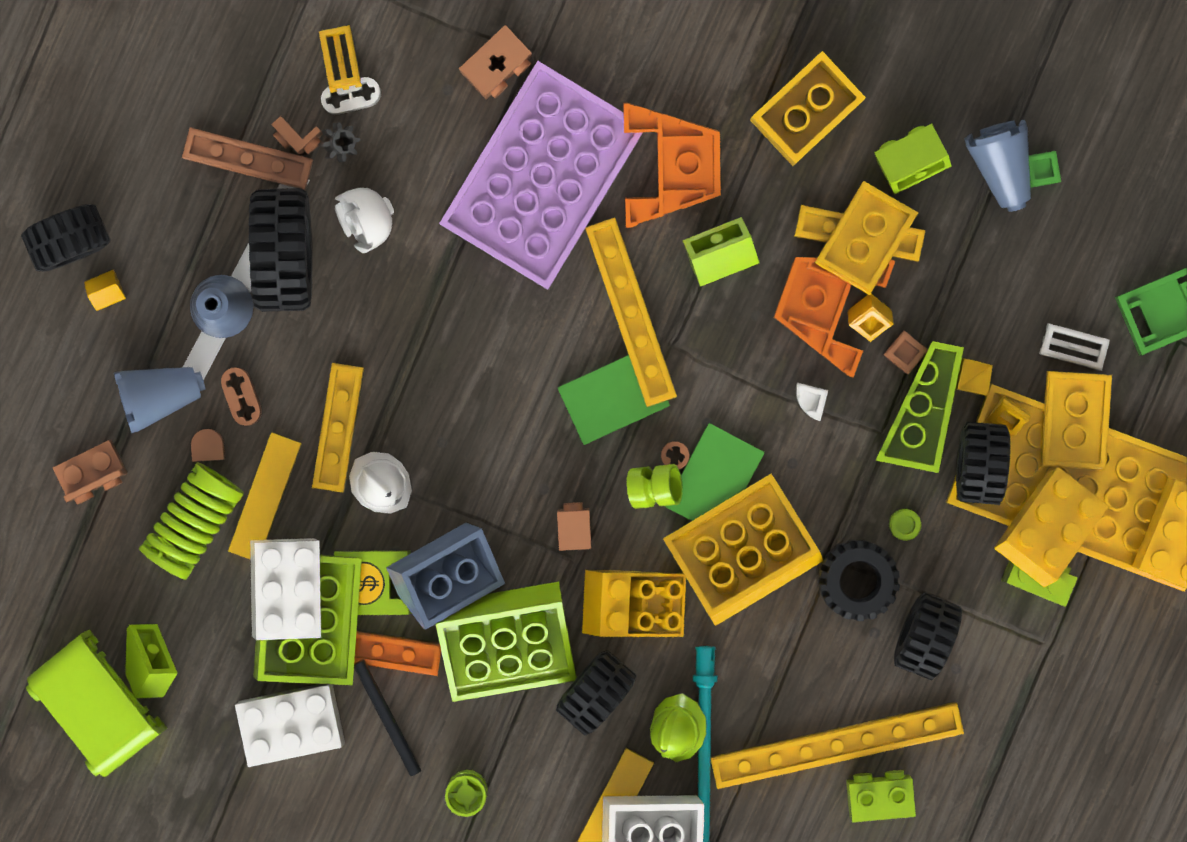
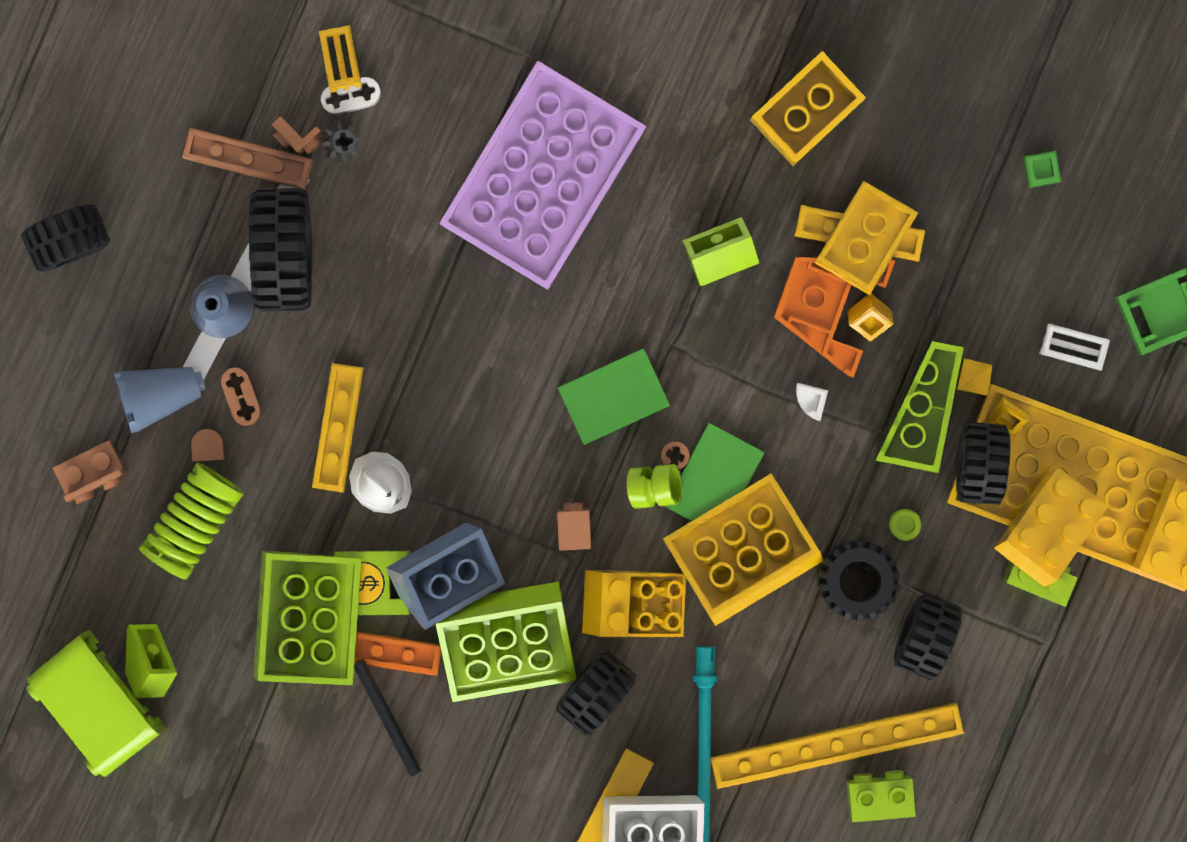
yellow slope [84,270,126,311] -> none
yellow tile [228,432,302,560] -> none
white brick [235,684,345,767] -> none
white brick [250,538,321,640] -> none
white cylinder [335,188,394,253] -> none
lime wheel [445,770,488,817] -> none
nougat brick [459,25,532,100] -> none
yellow tile [585,217,677,407] -> none
orange wing [623,103,721,228] -> none
lime piece [650,693,706,762] -> none
lime brick [874,124,951,195] -> none
nougat tile [883,330,928,375] -> none
sand blue cone [964,120,1031,212] -> none
yellow tile [1041,371,1112,470] -> none

